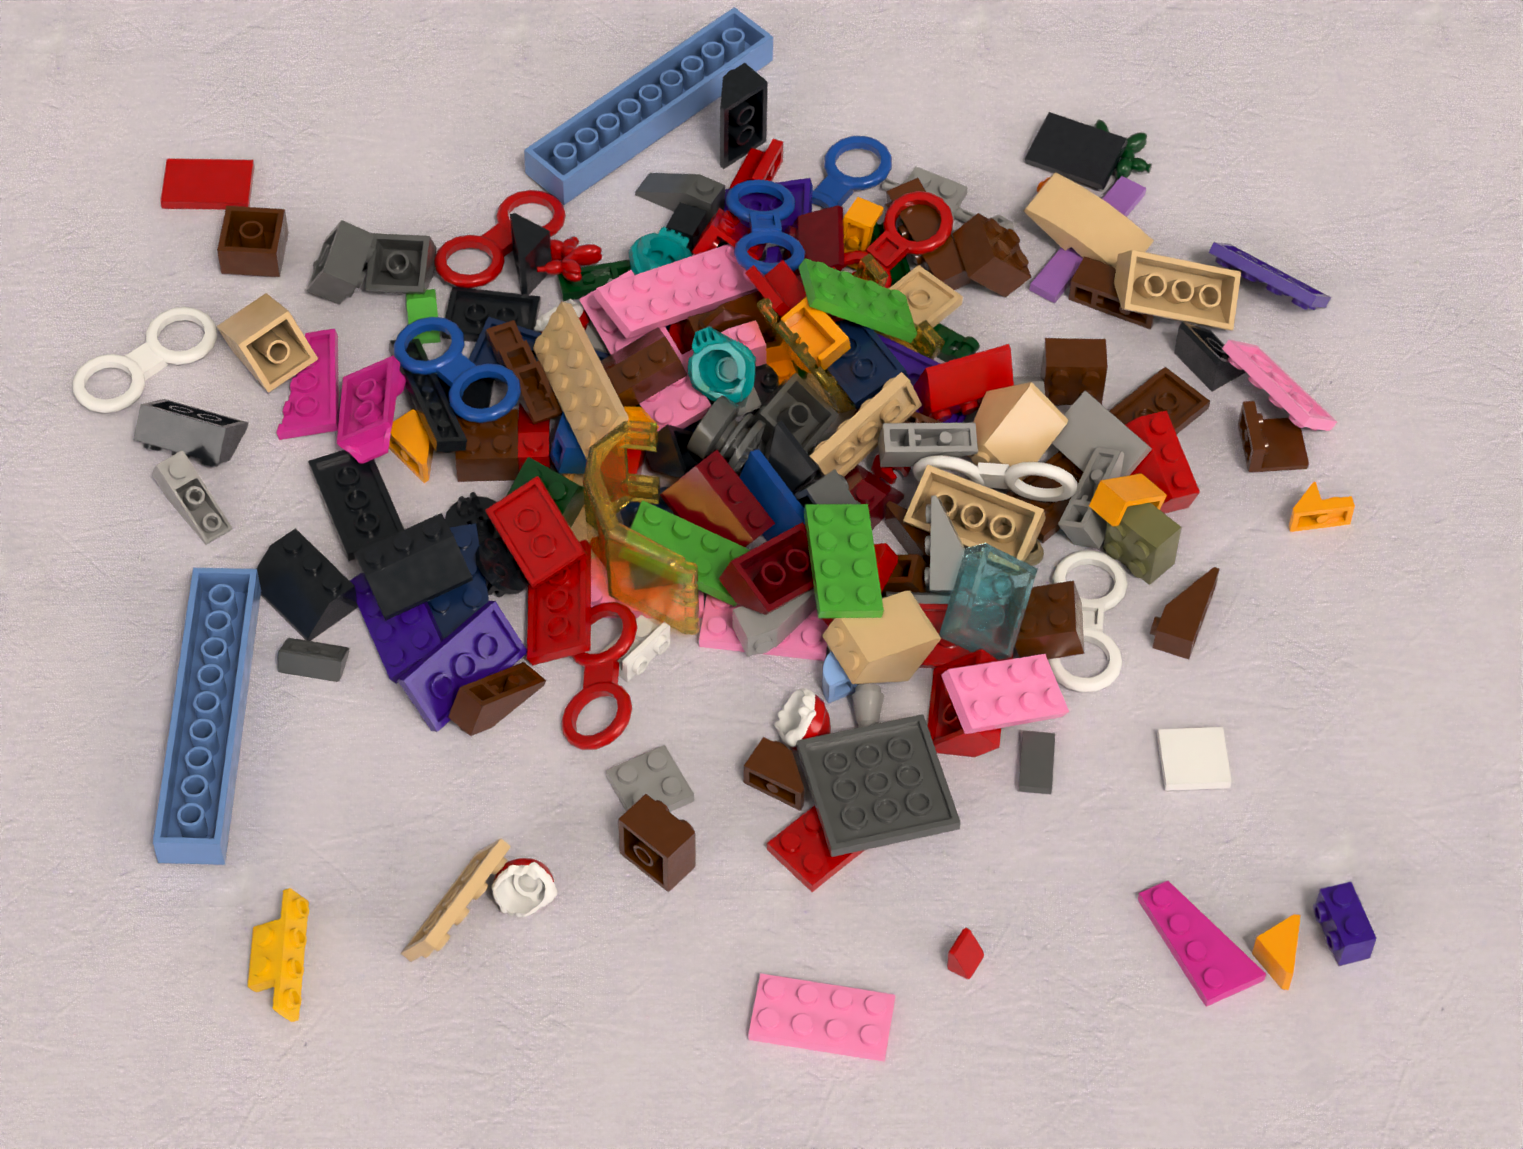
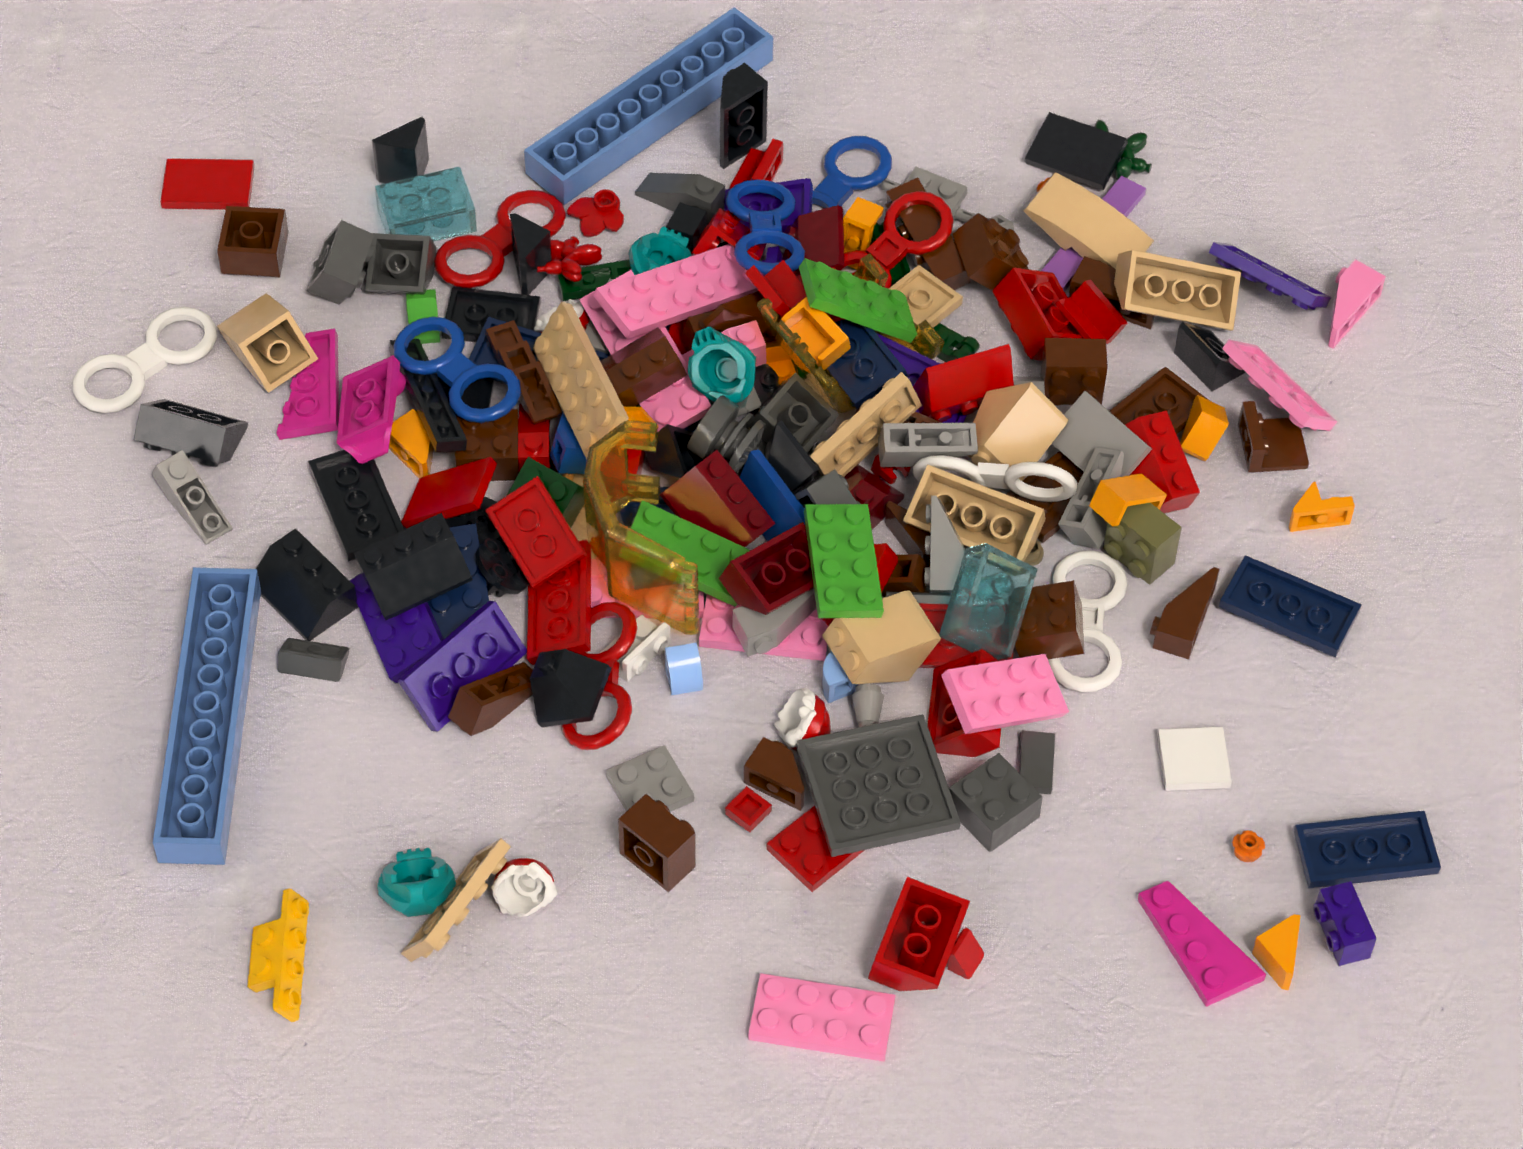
none -> black slope [372,116,429,189]
none -> clear light blue brick [375,166,477,242]
none -> teal helmet [377,848,456,917]
none -> red tile [401,456,497,529]
none -> black slope [530,649,612,727]
none -> red plate [567,189,624,237]
none -> light blue brick [665,642,703,695]
none -> red plate [725,786,772,833]
none -> red slope [868,877,970,991]
none -> dark grey brick [949,753,1043,852]
none -> red slope [992,268,1084,361]
none -> red panel [1055,279,1128,344]
none -> light orange slope [1180,395,1229,462]
none -> dark blue plate [1219,555,1362,658]
none -> orange plate [1232,830,1265,862]
none -> dark blue plate [1294,810,1441,889]
none -> bright pink slope [1328,259,1386,349]

